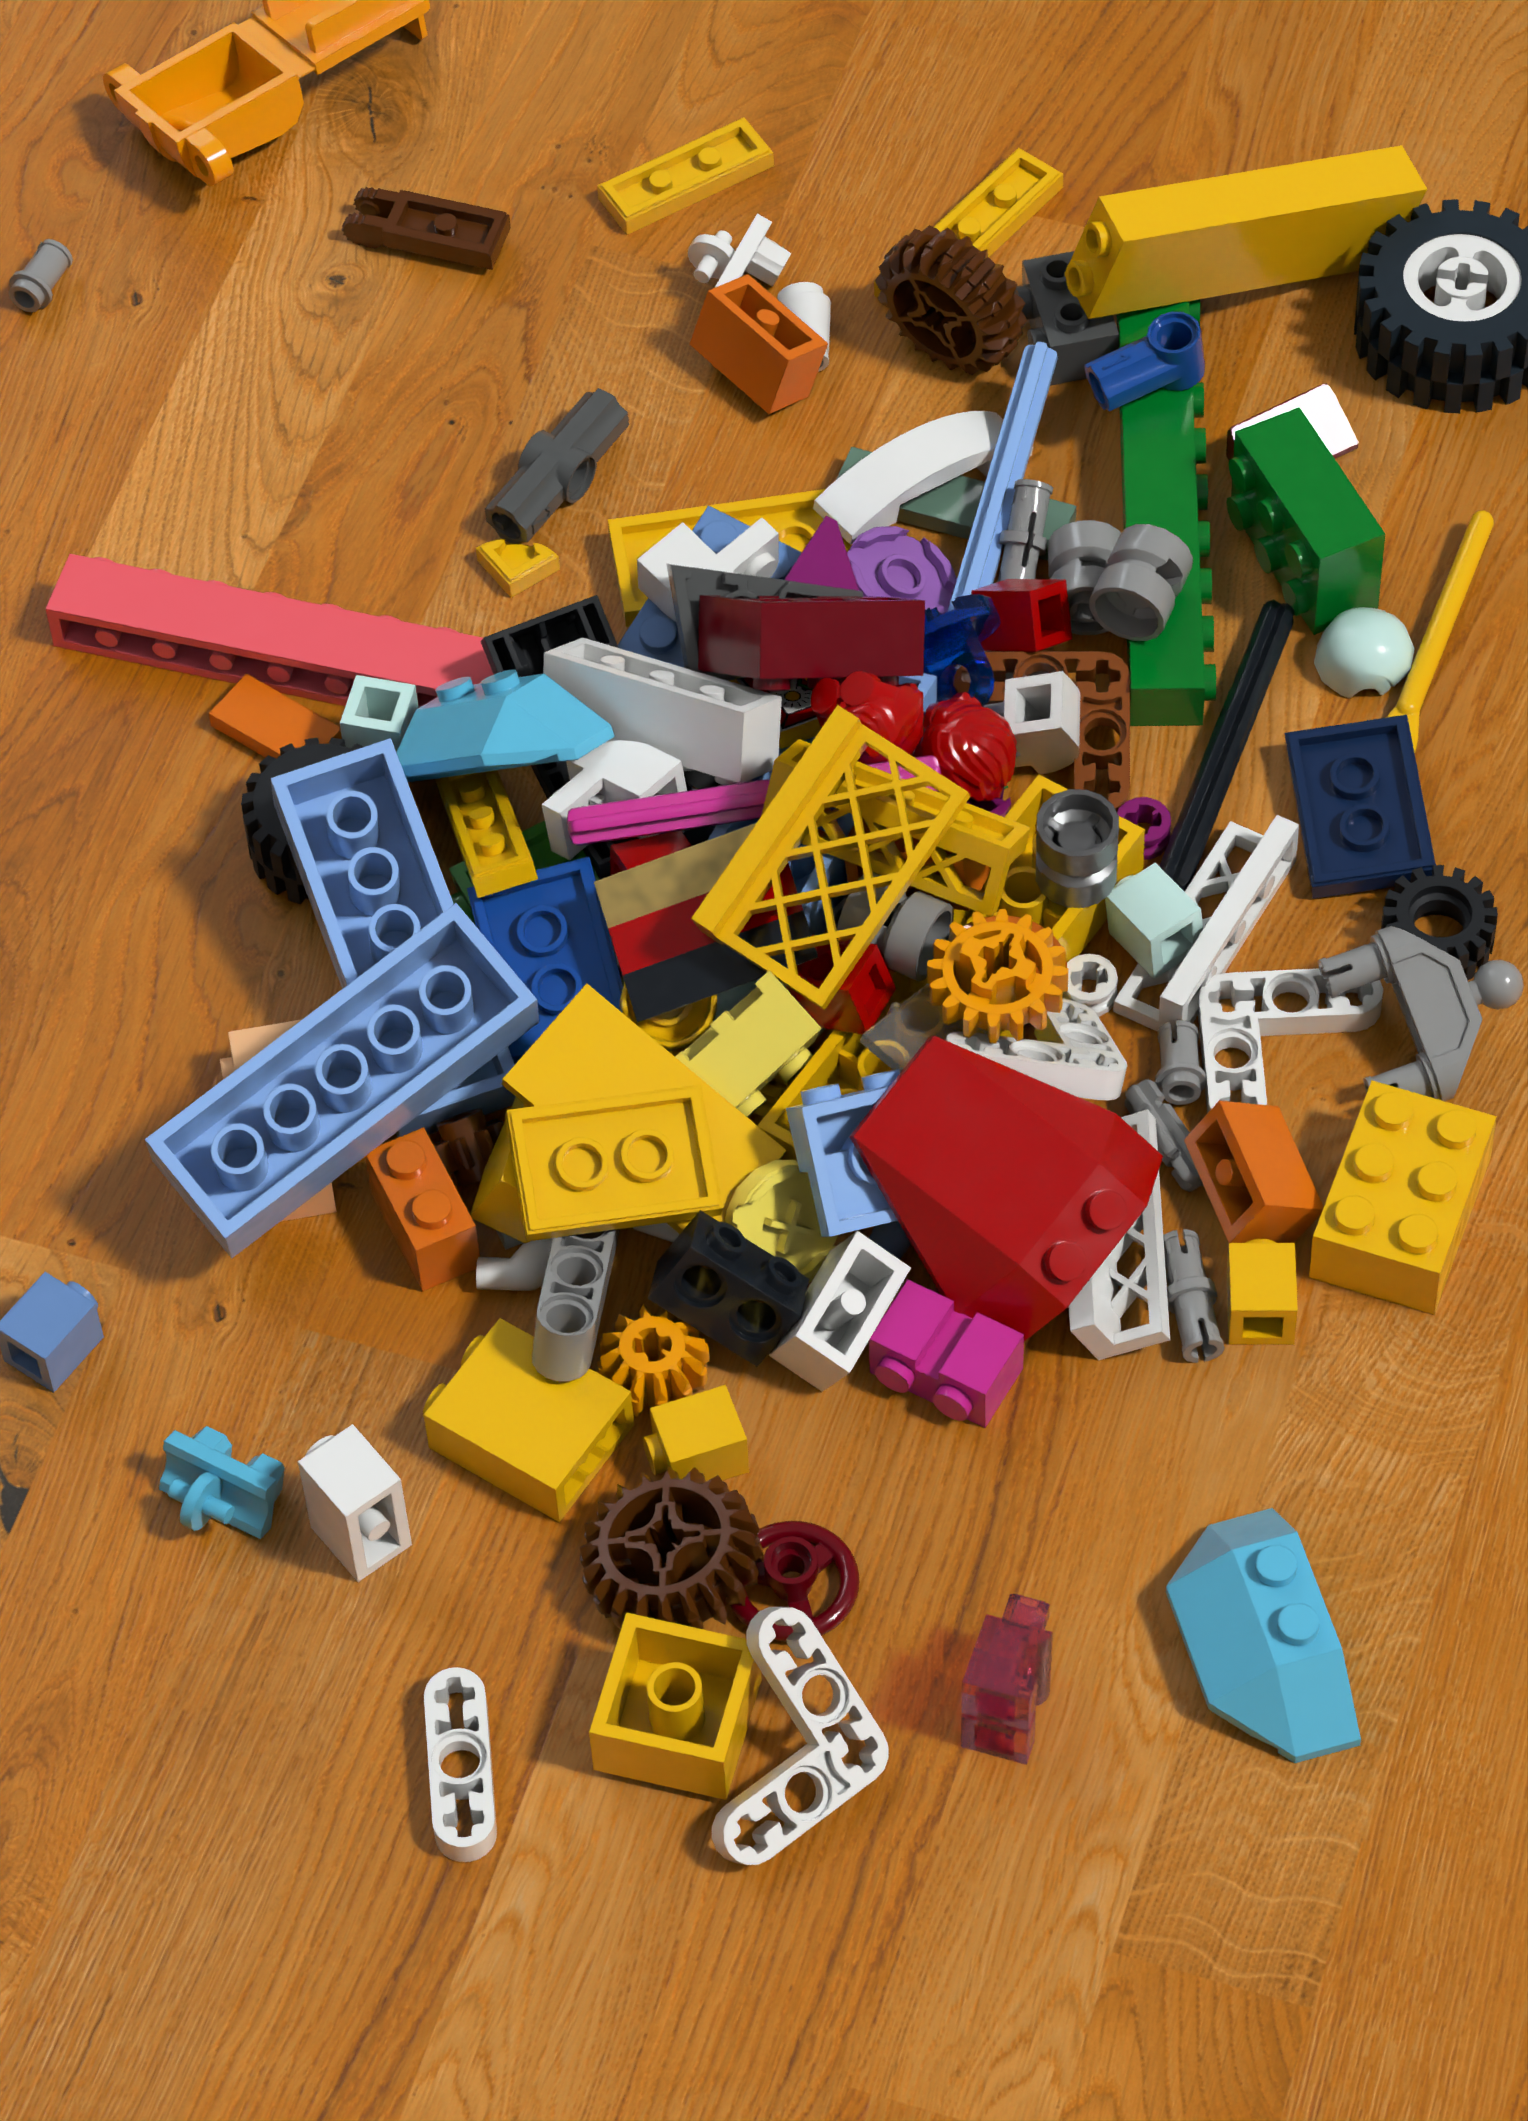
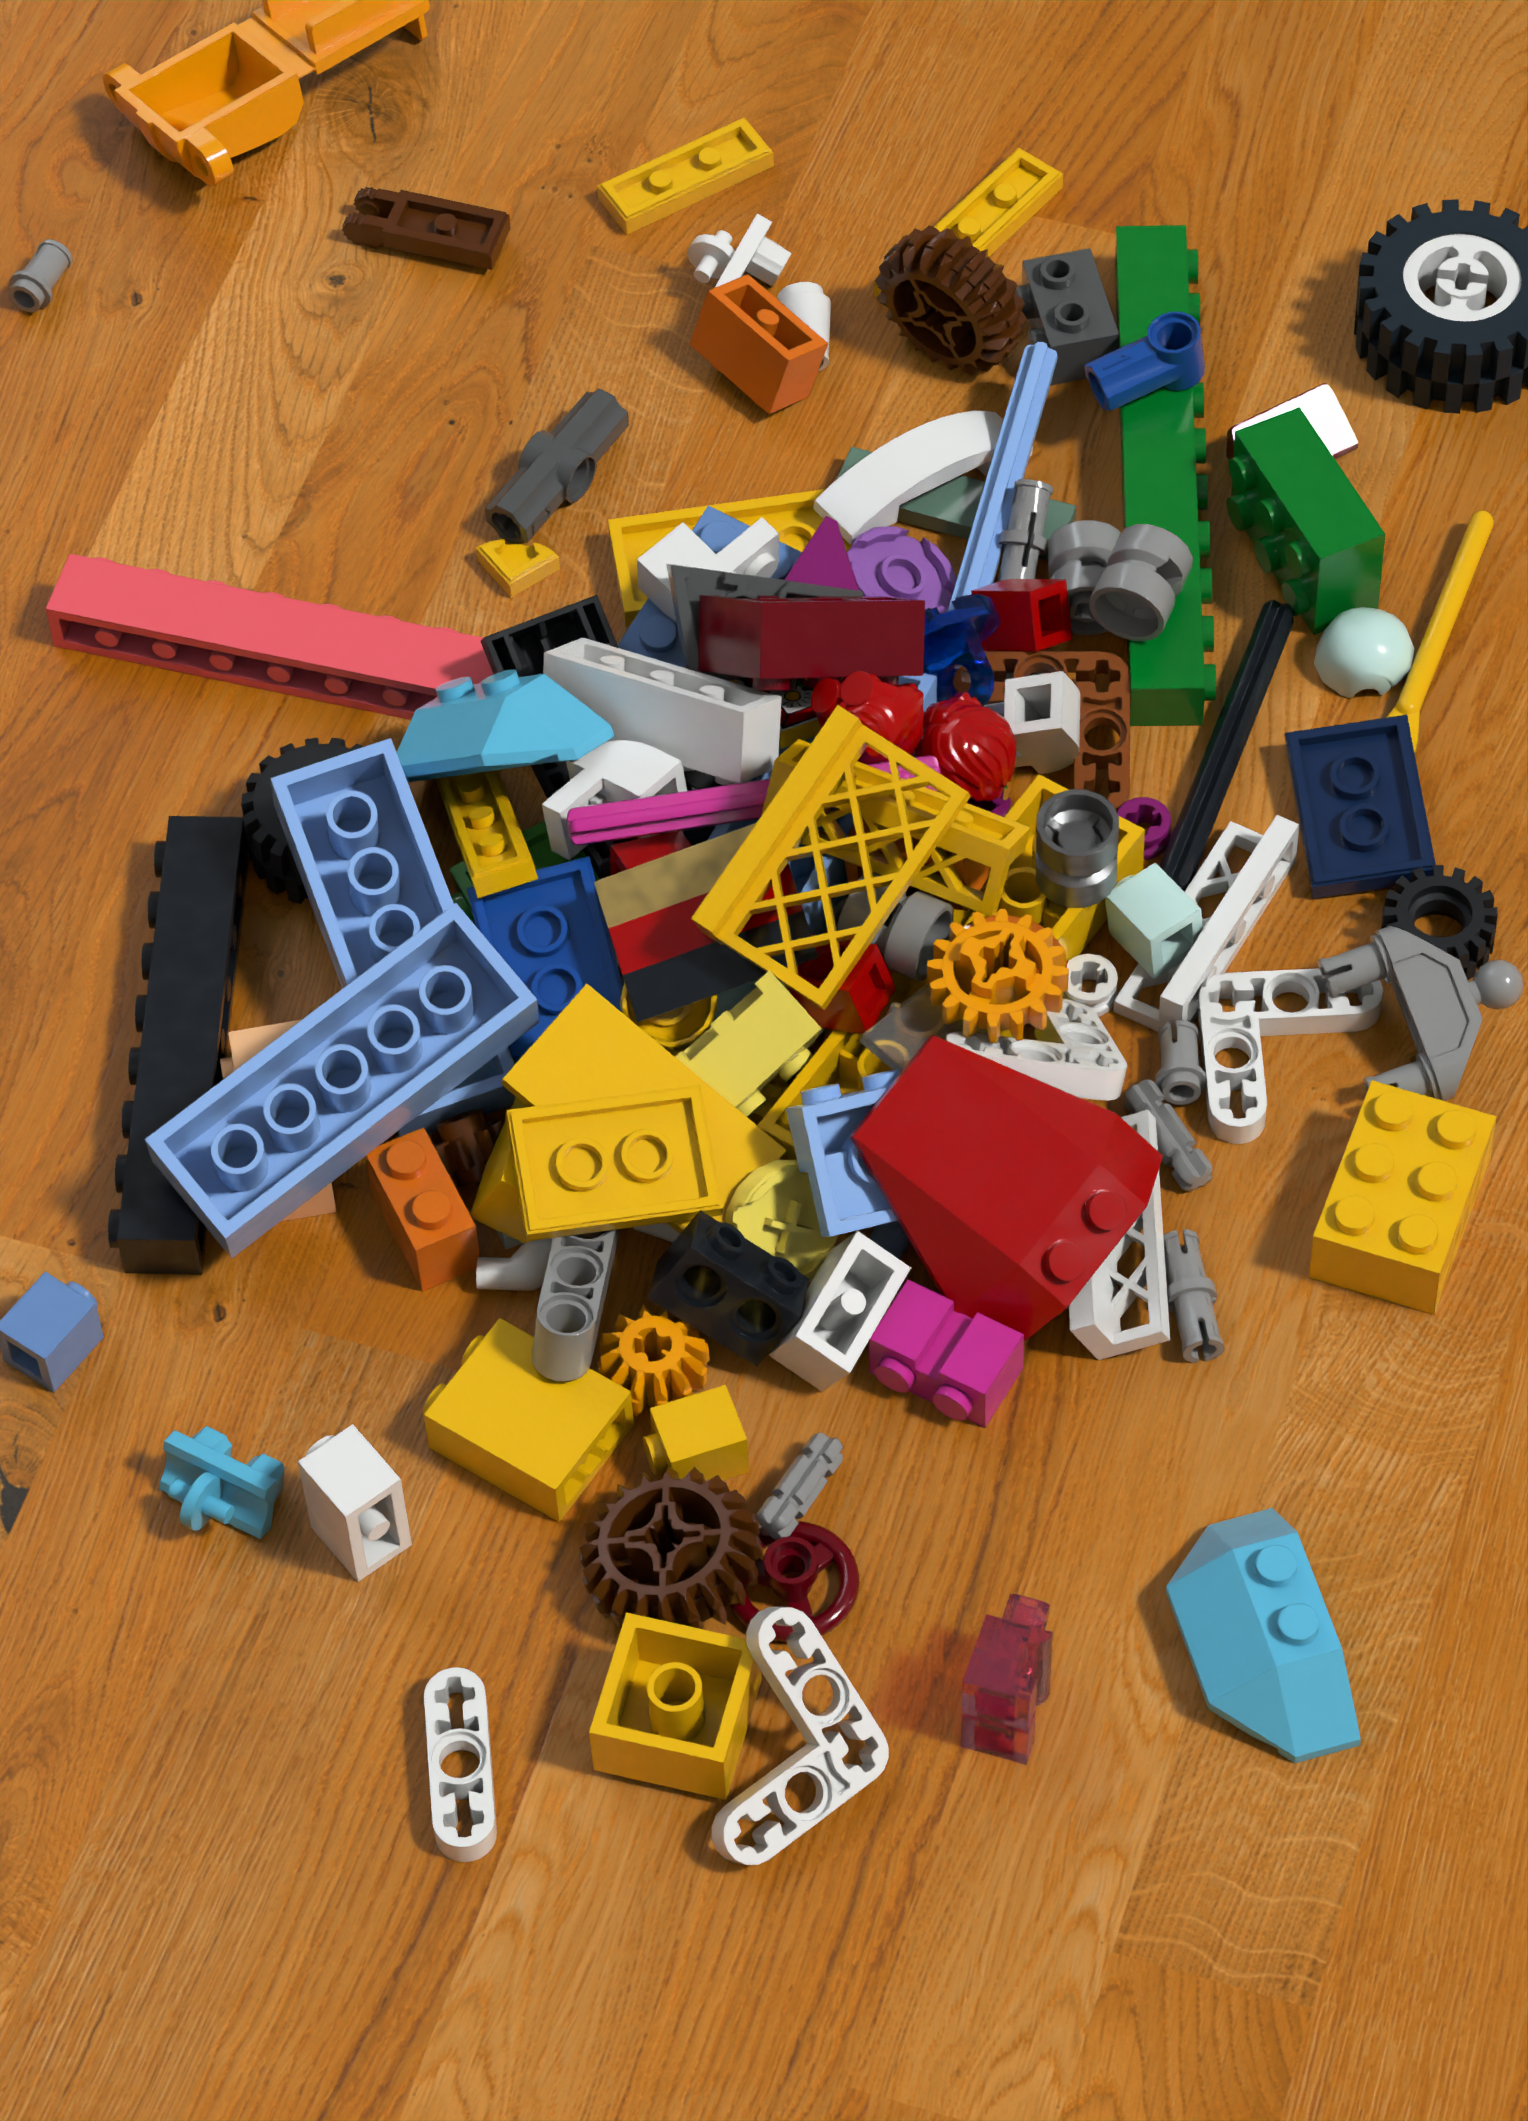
orange tile [208,673,342,758] -> none
light aqua brick [340,675,419,753] -> none
yellow brick [1064,145,1428,319] -> none
orange brick [1184,1101,1324,1243] -> none
yellow brick [1226,1239,1298,1345] -> none
none -> black brick [108,816,250,1275]
none -> light grey axle [756,1432,843,1540]

